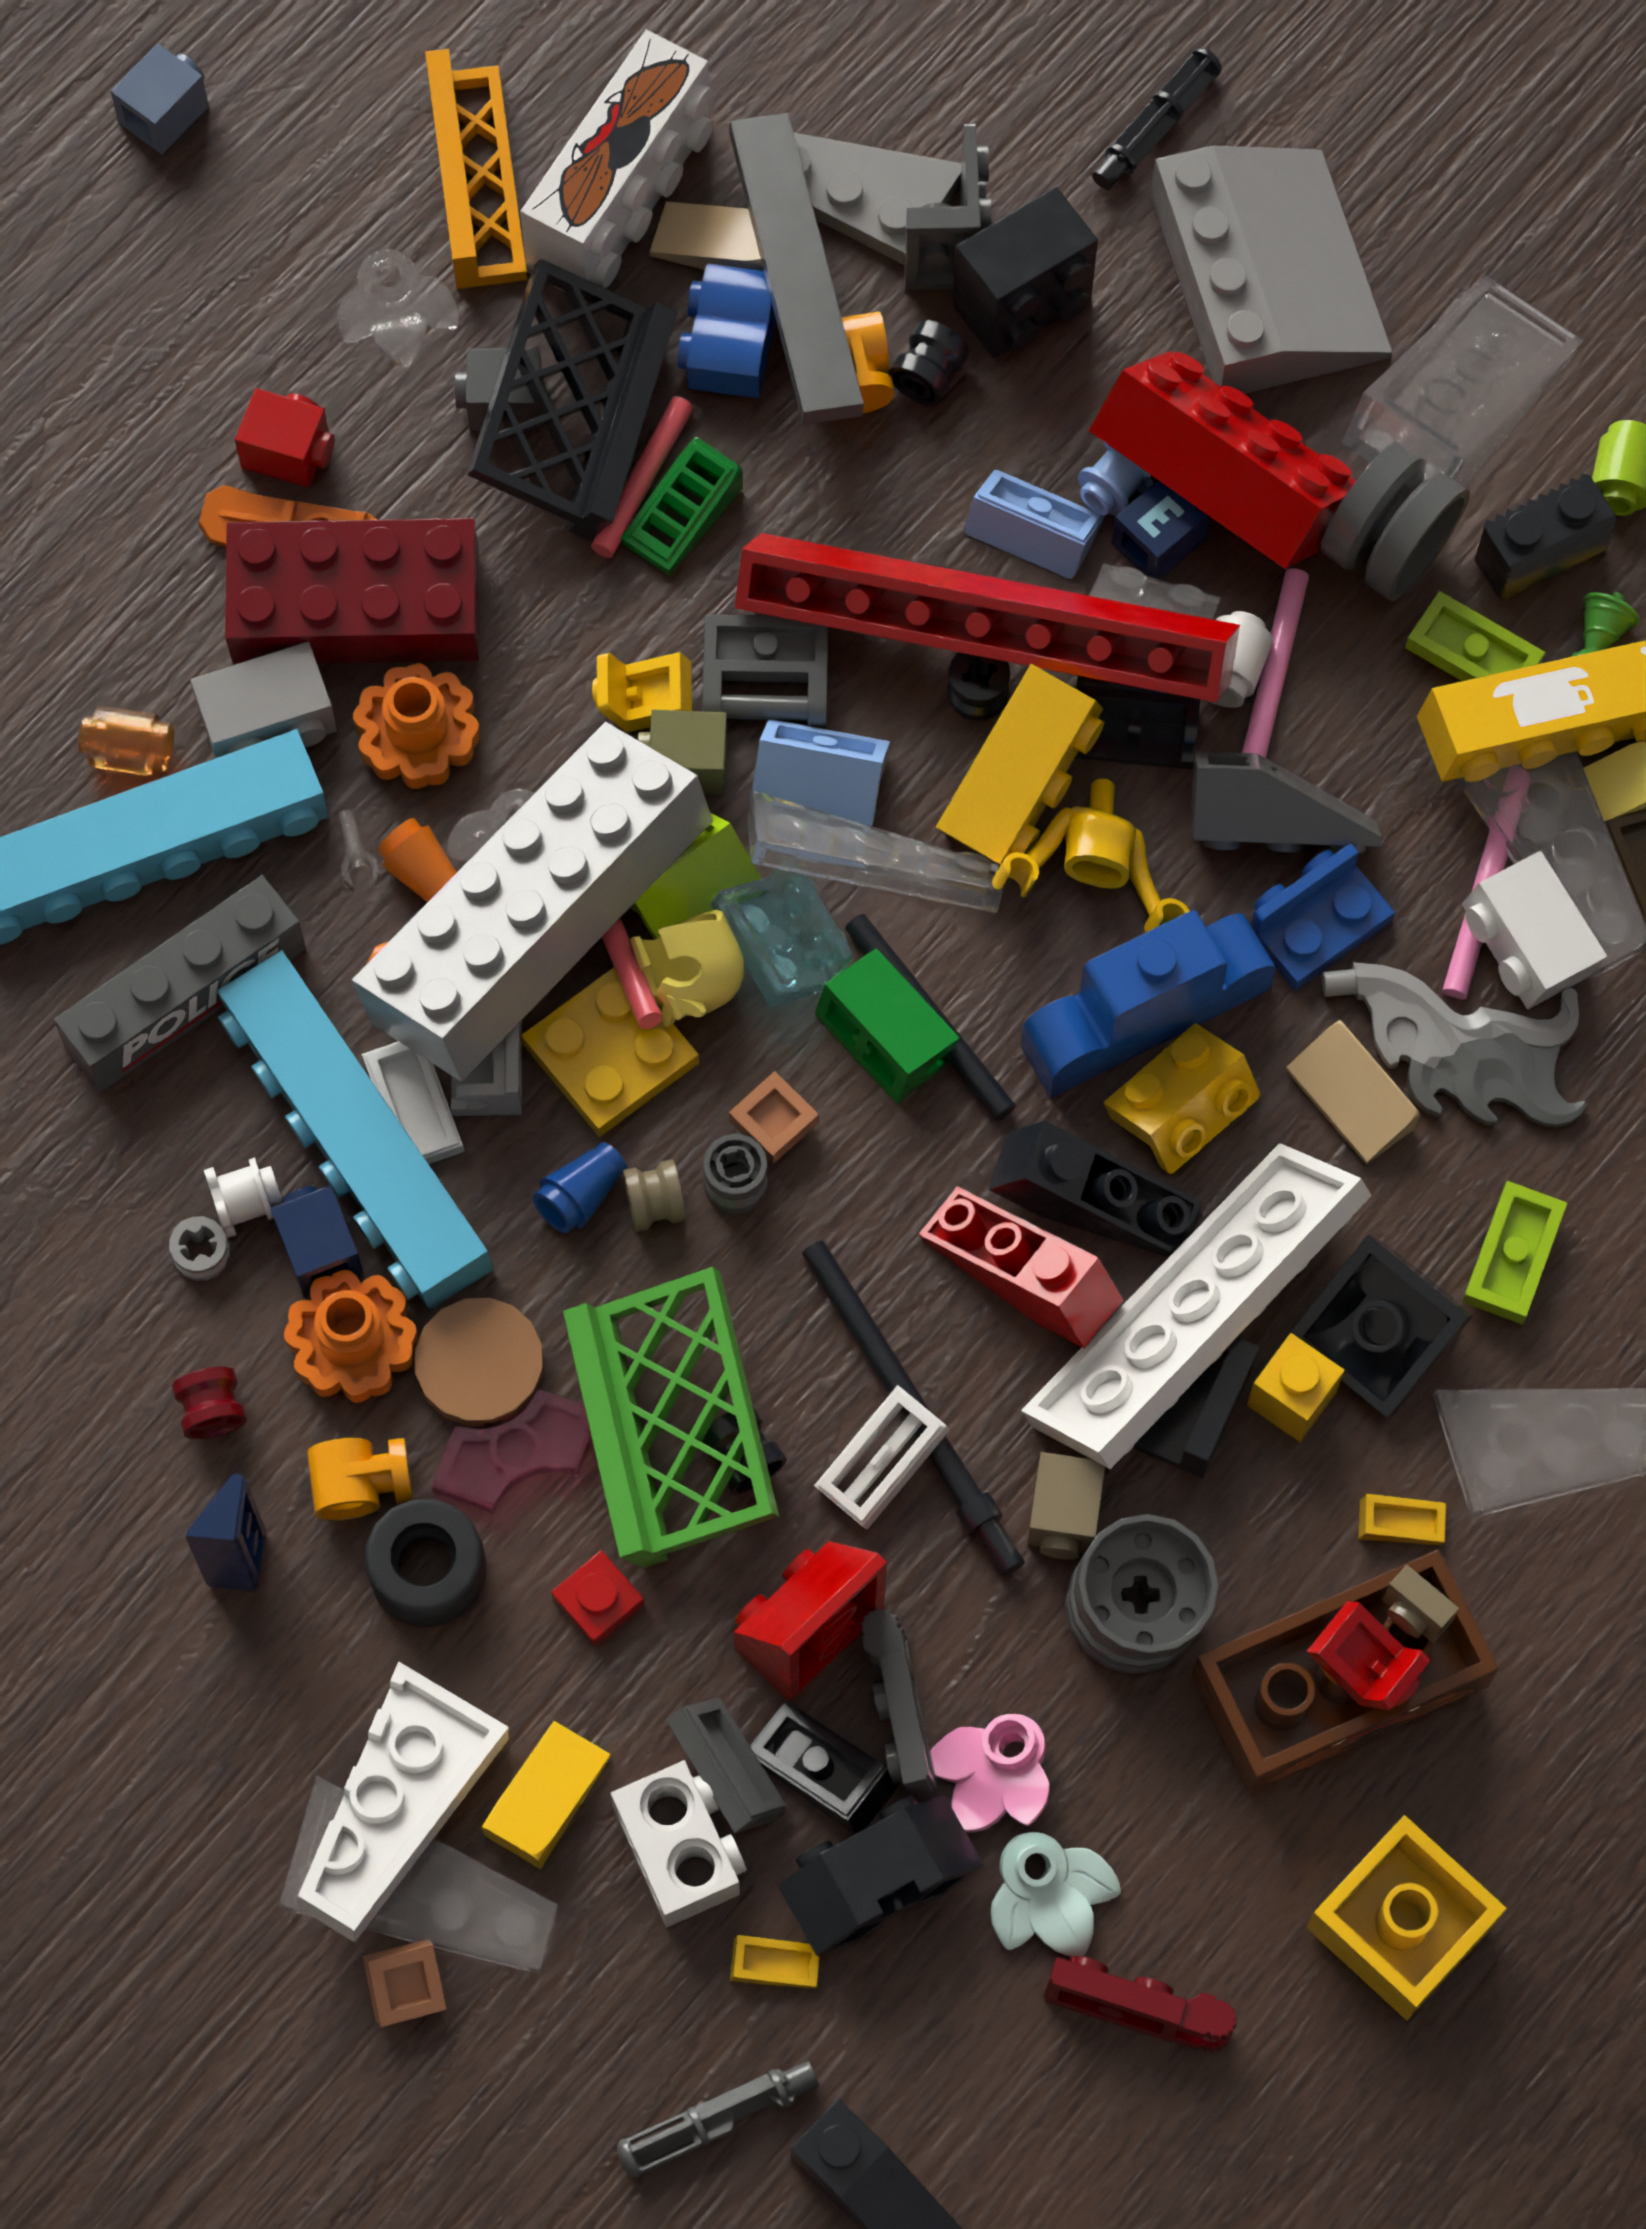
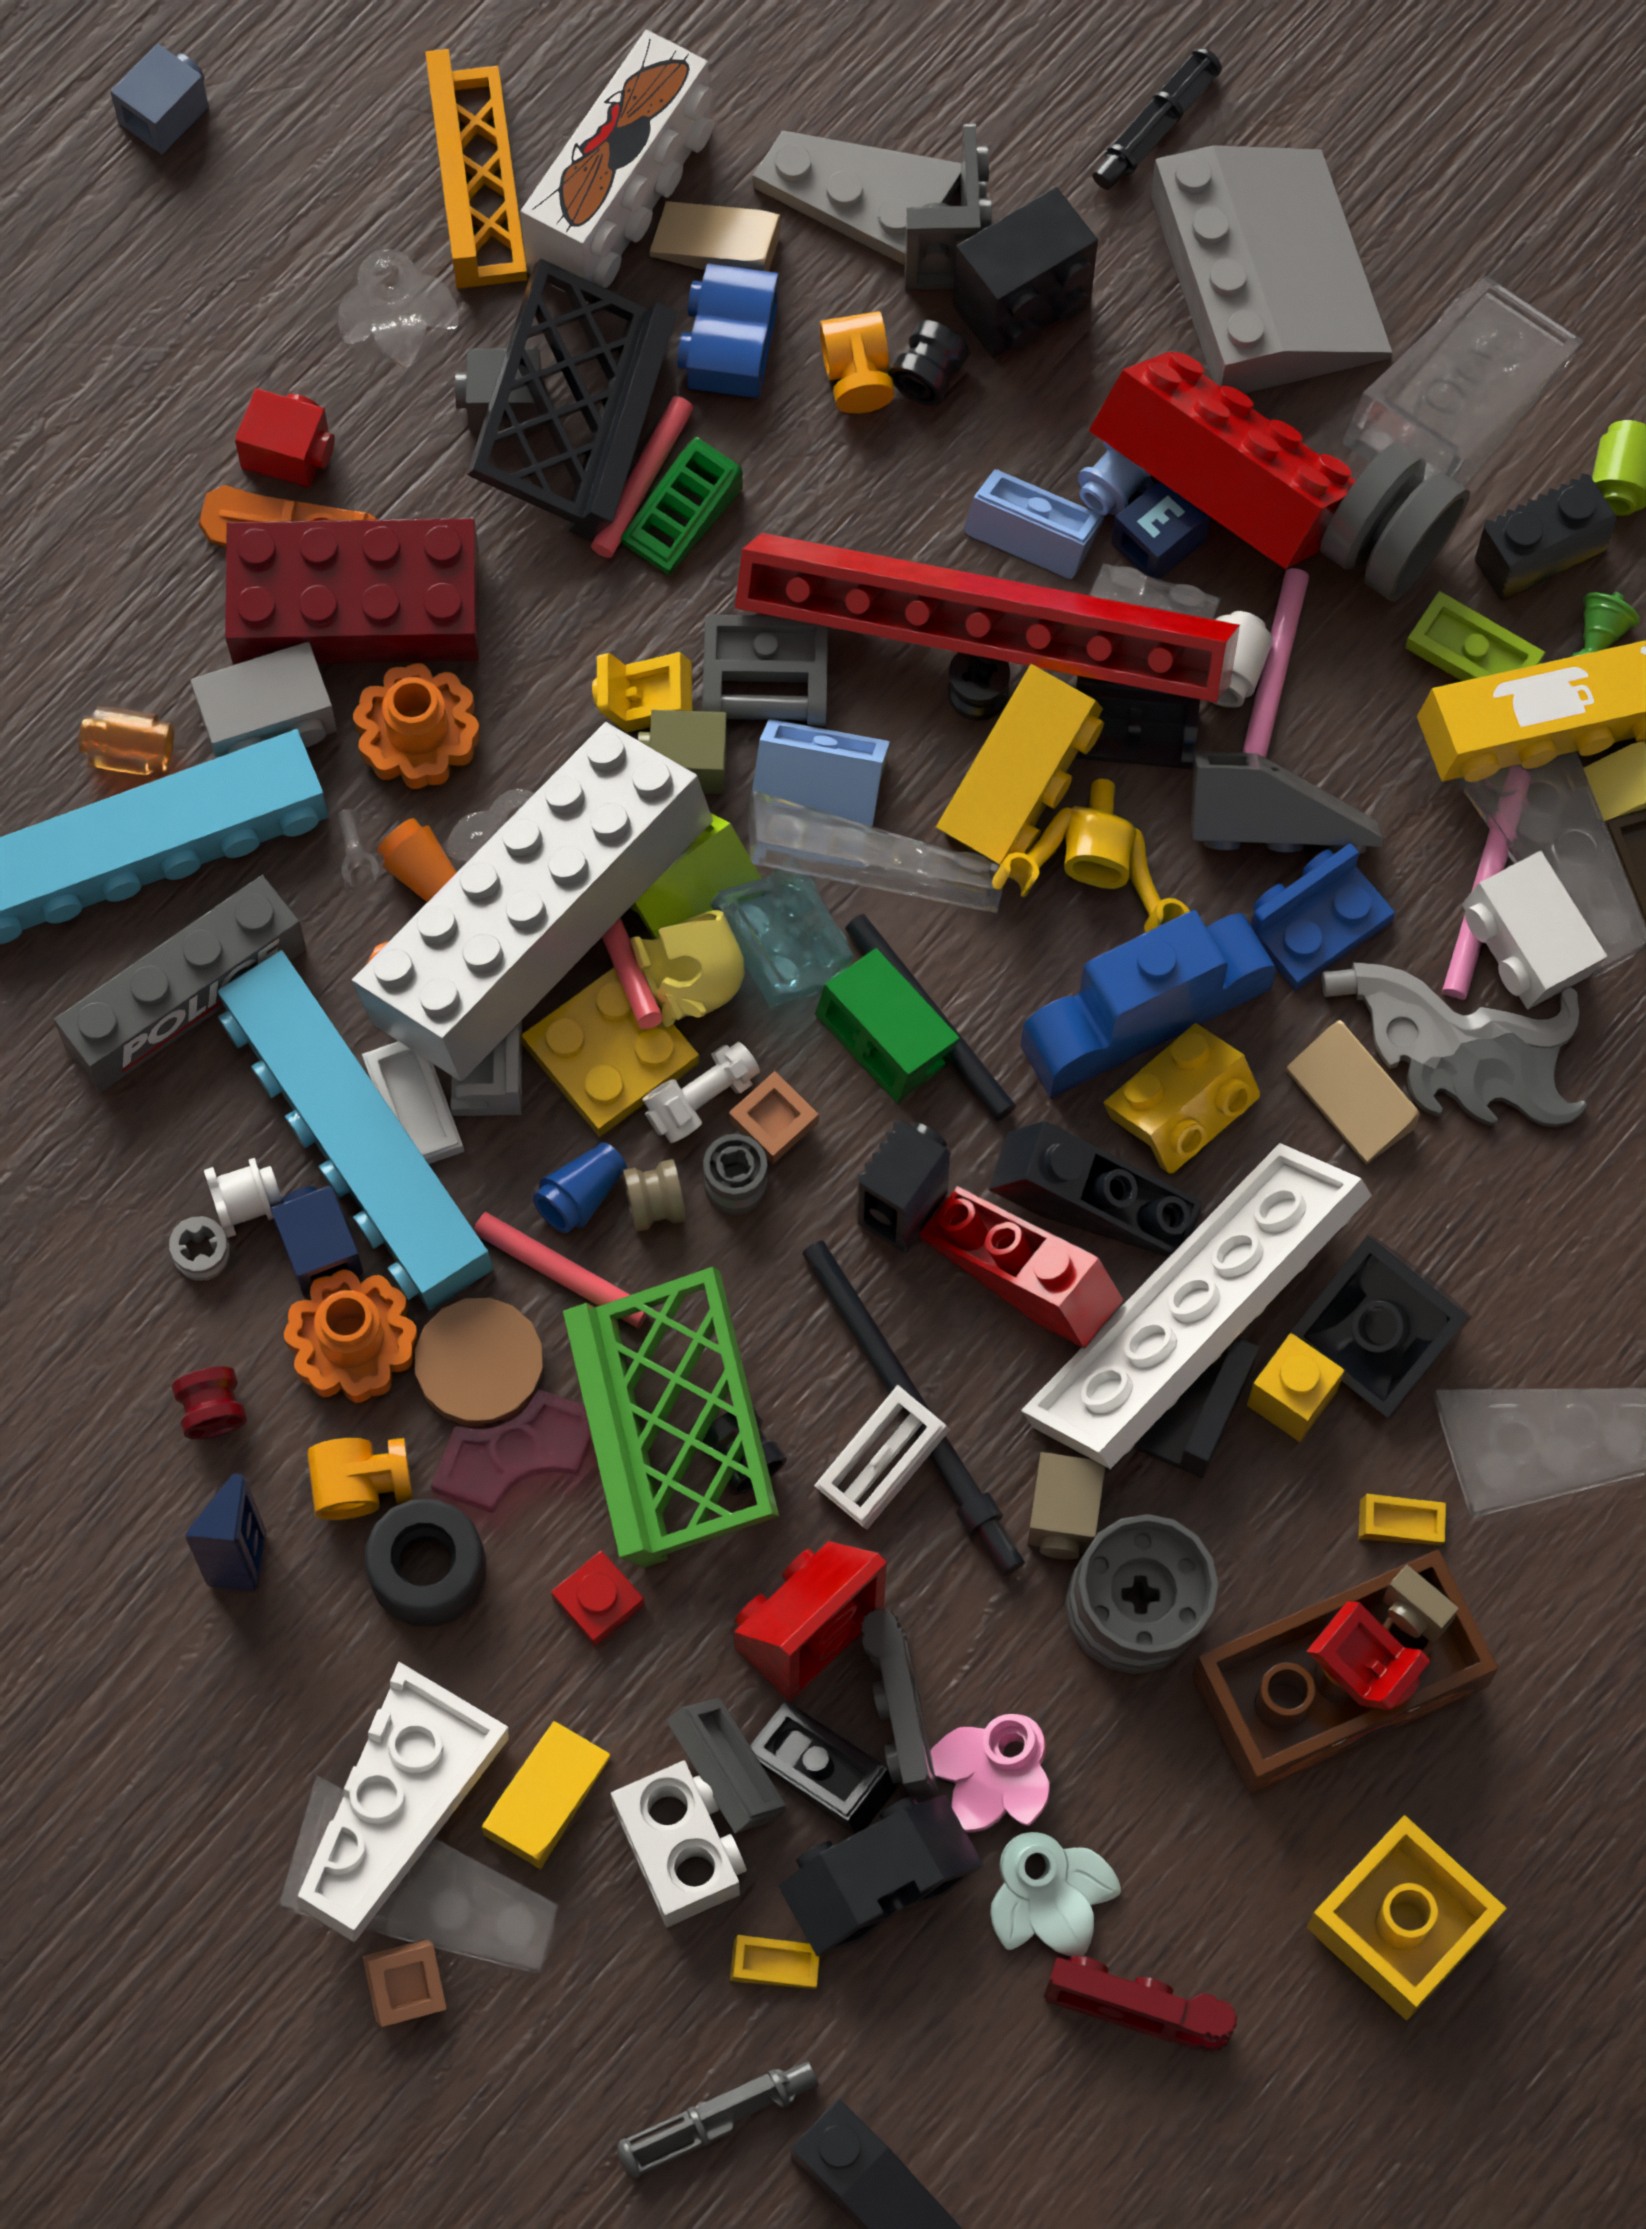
tile [729,113,864,425] -> none
lime plate [1462,1181,1567,1325] -> none
none -> coral bar [474,1212,648,1329]
none -> white bar [643,1042,760,1143]
none -> black brick [856,1121,951,1252]

